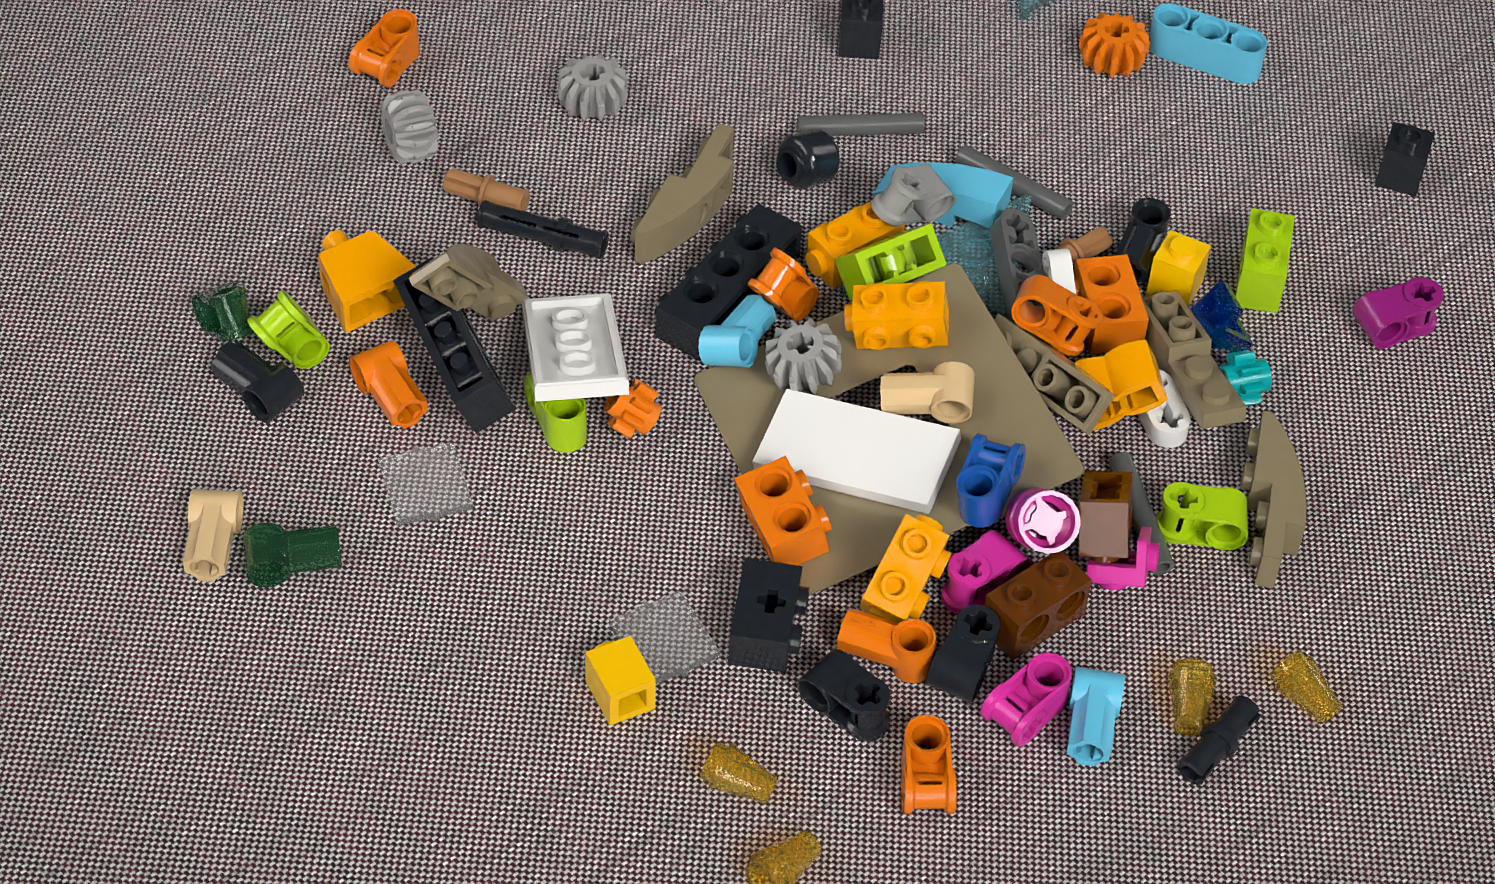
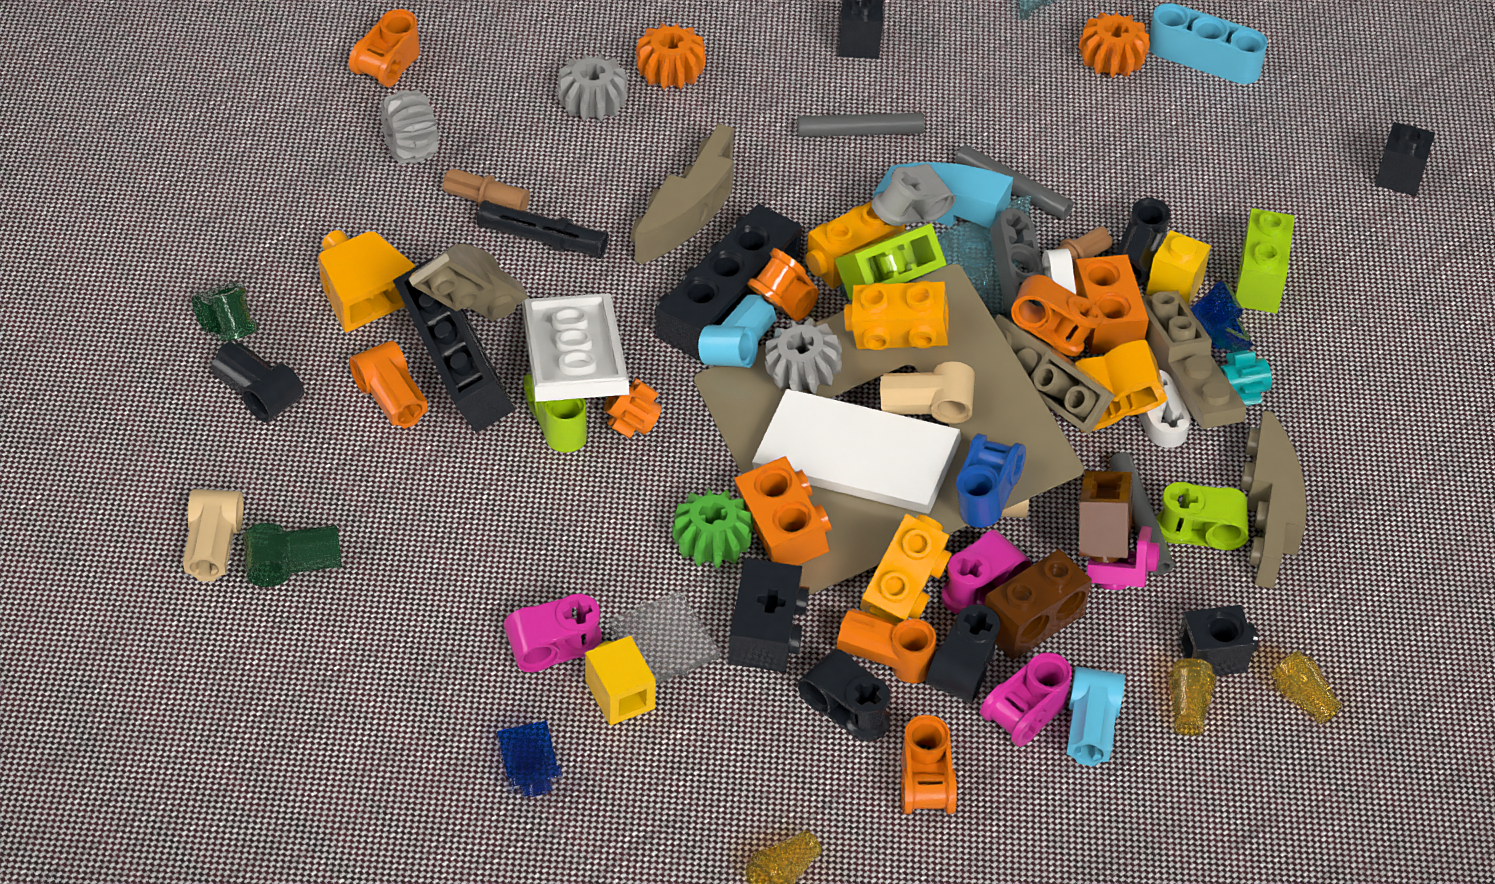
lime piece [247,290,330,369] -> none
clear piece [378,443,473,526] -> none
clear yellow cone [699,741,779,805] -> none
black head [776,129,840,189] -> none
wheel [1005,487,1080,554] -> none
black pin [1177,695,1261,785] -> none
magenta piece [1352,277,1444,349] -> none
none -> clear blue bracket [496,720,563,798]
none -> dark pink piece [503,594,602,672]
none -> orange gear [636,22,706,90]
none -> bright green gear [672,487,753,570]
none -> black brick [1177,604,1258,680]

